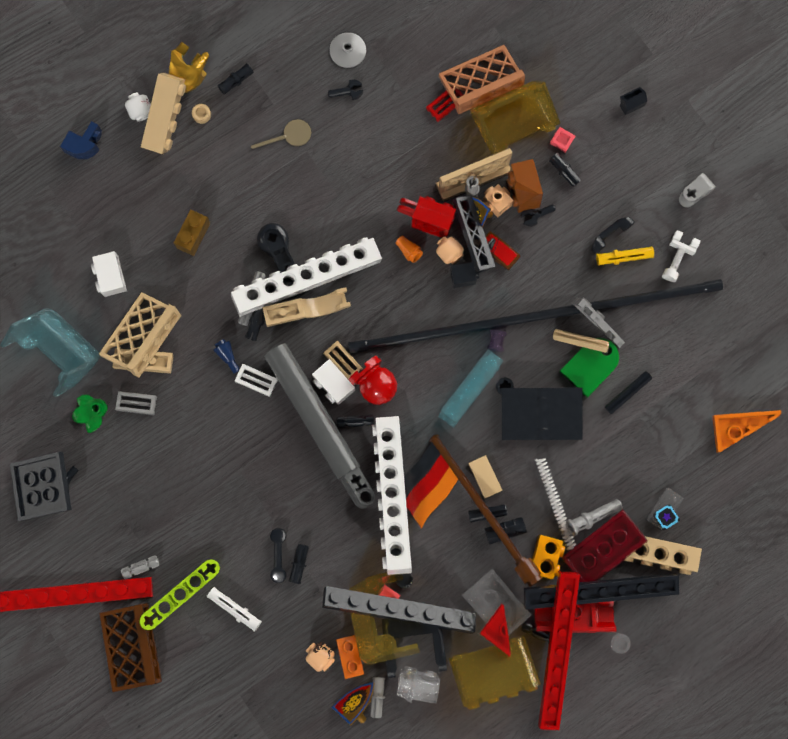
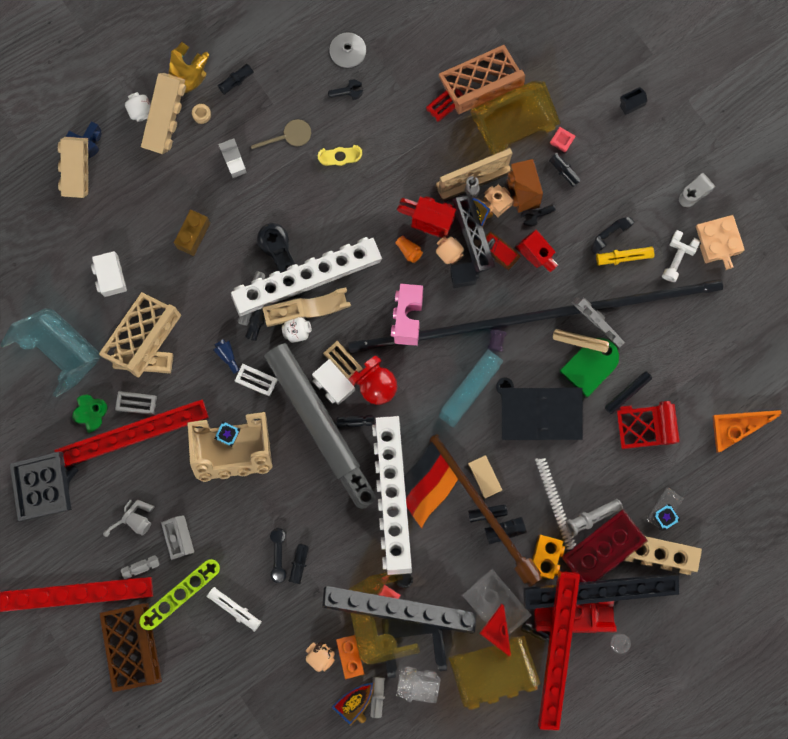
none -> red plate [54,399,209,468]
none -> tan brick [58,137,88,198]
none -> light grey piece [103,500,155,537]
none -> light grey slope [161,516,194,560]
none -> tan windscreen [188,412,272,482]
none -> tile [214,421,241,447]
none -> light grey leg [218,139,247,178]
none -> white head [282,317,312,343]
none -> light yellow piece [318,145,362,166]
none -> bright pink arch [391,284,423,346]
none -> red torso [515,230,558,272]
none -> red piece [617,401,680,449]
none -> light nougat plate [696,215,745,270]

